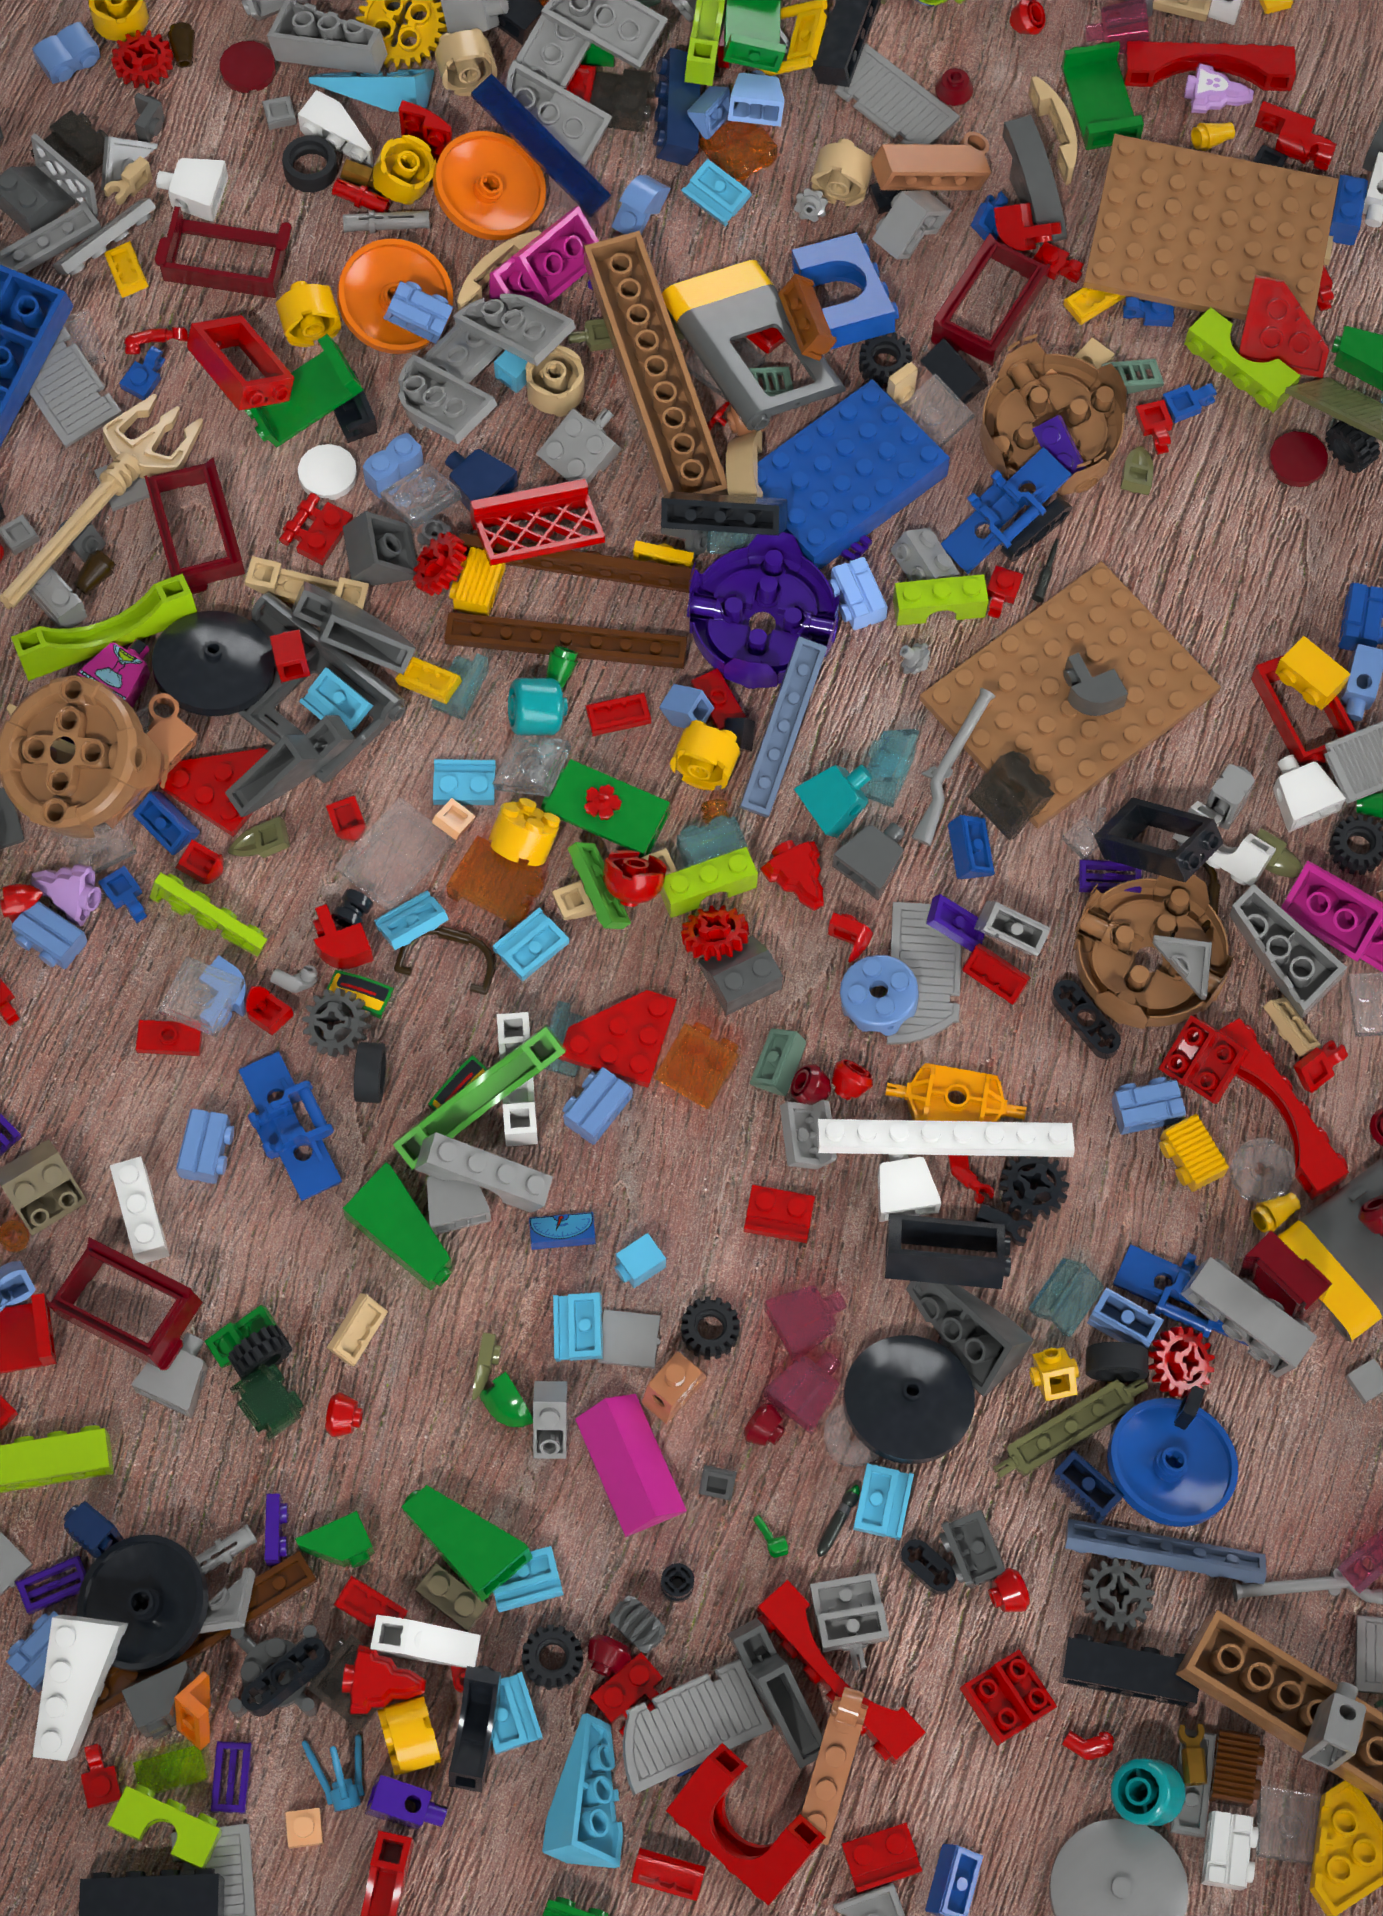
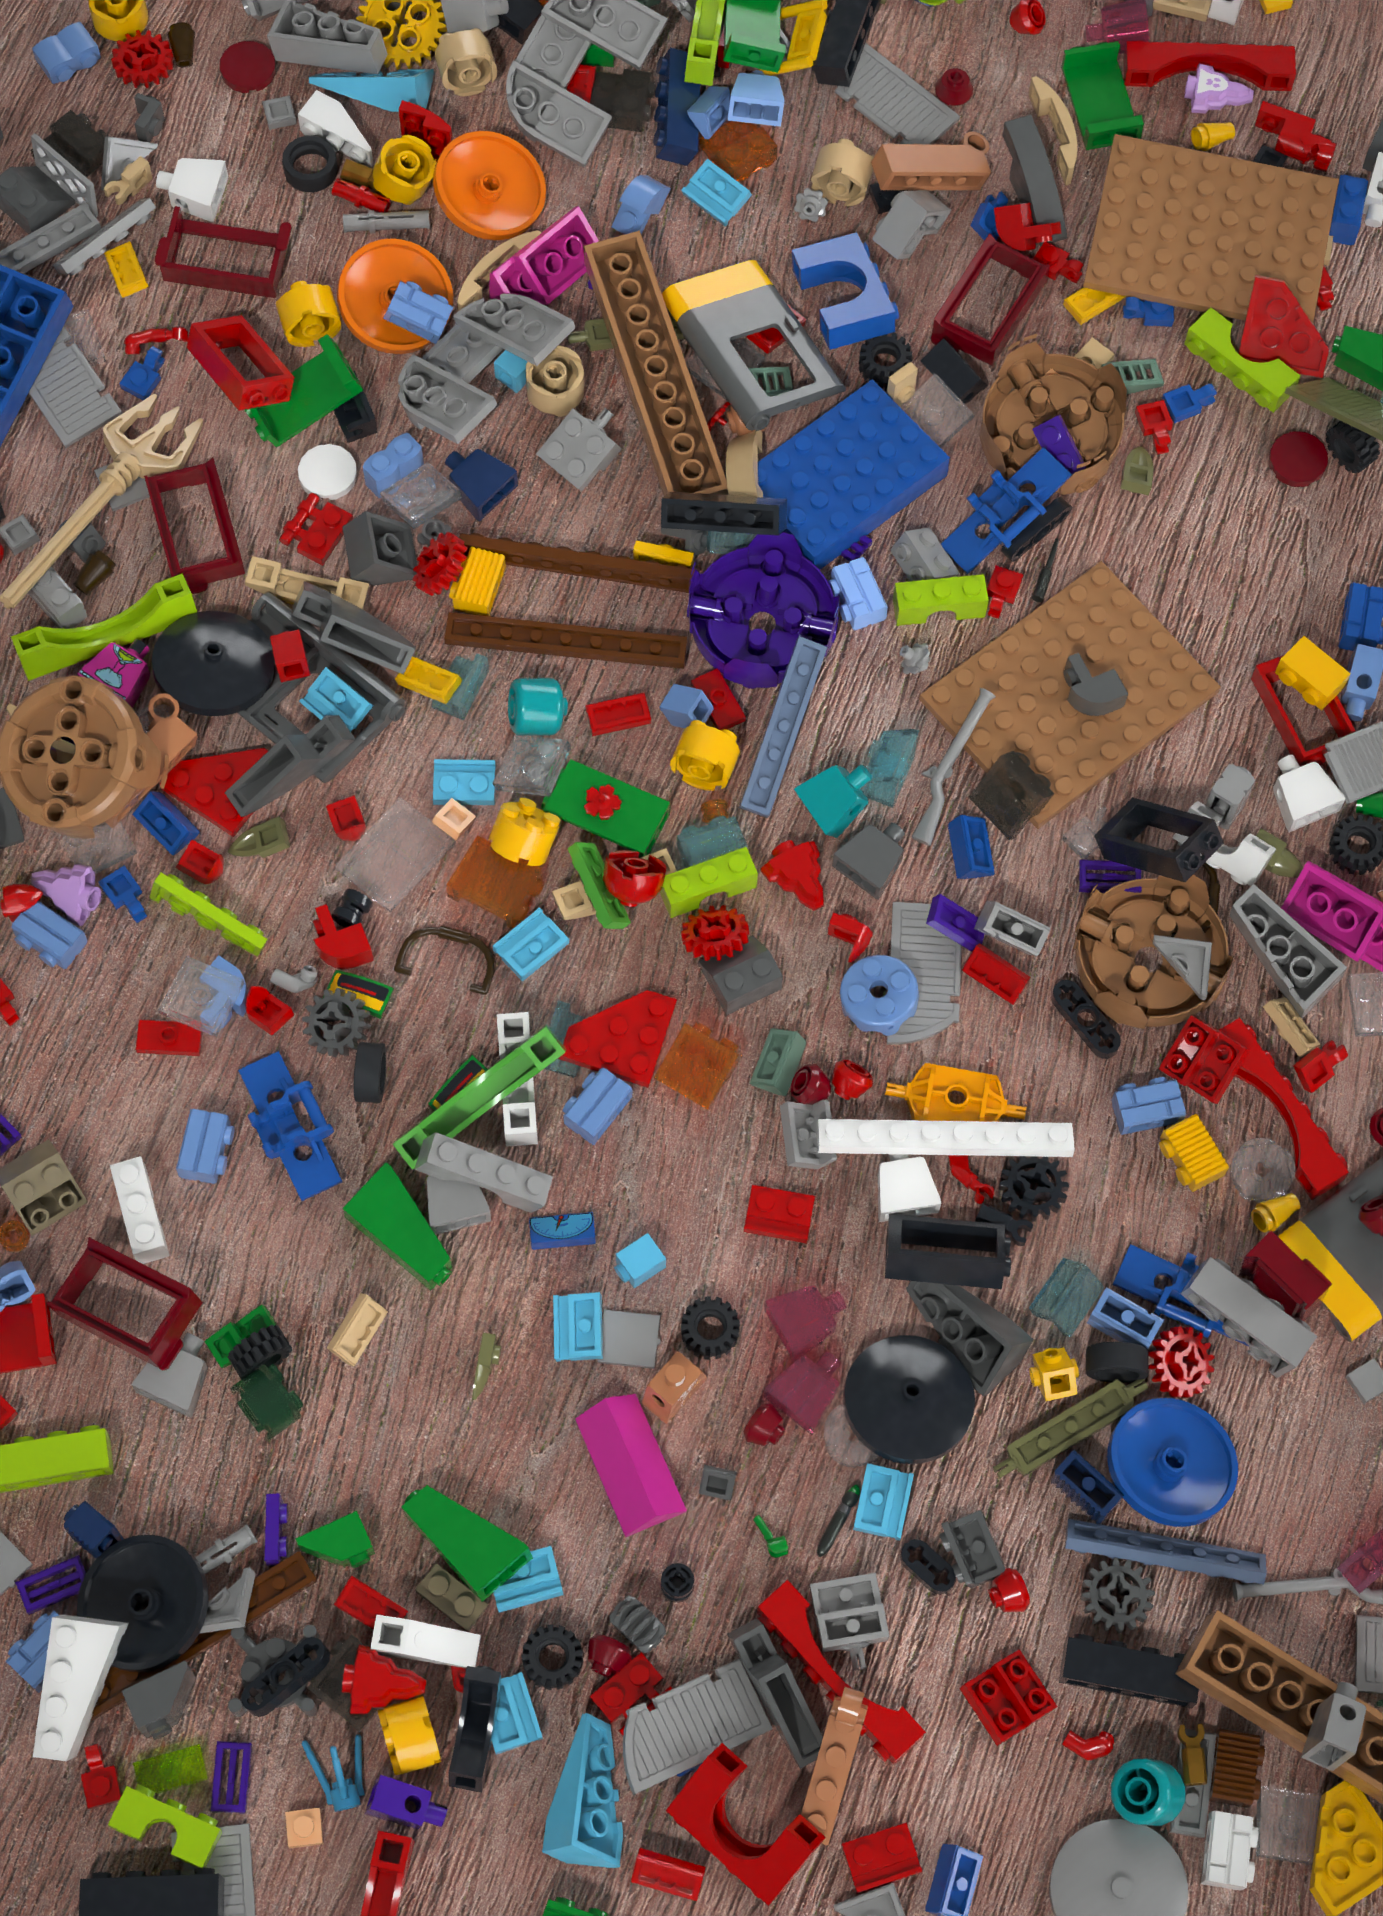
orange panel [174,1671,211,1751] -> none
red cone [325,1392,363,1437] -> none
medium azure plate [374,890,449,950] -> none
red fence [470,479,605,566] -> none
clear blue plate [471,74,612,218] -> none
green brick [479,1372,533,1427] -> none
light grey slope [533,1381,568,1459] -> none
green cone [546,645,578,689] -> none
black slope [724,718,755,752] -> none
dark orange container [778,273,837,361] -> none
black tile [1174,1385,1205,1430] -> none

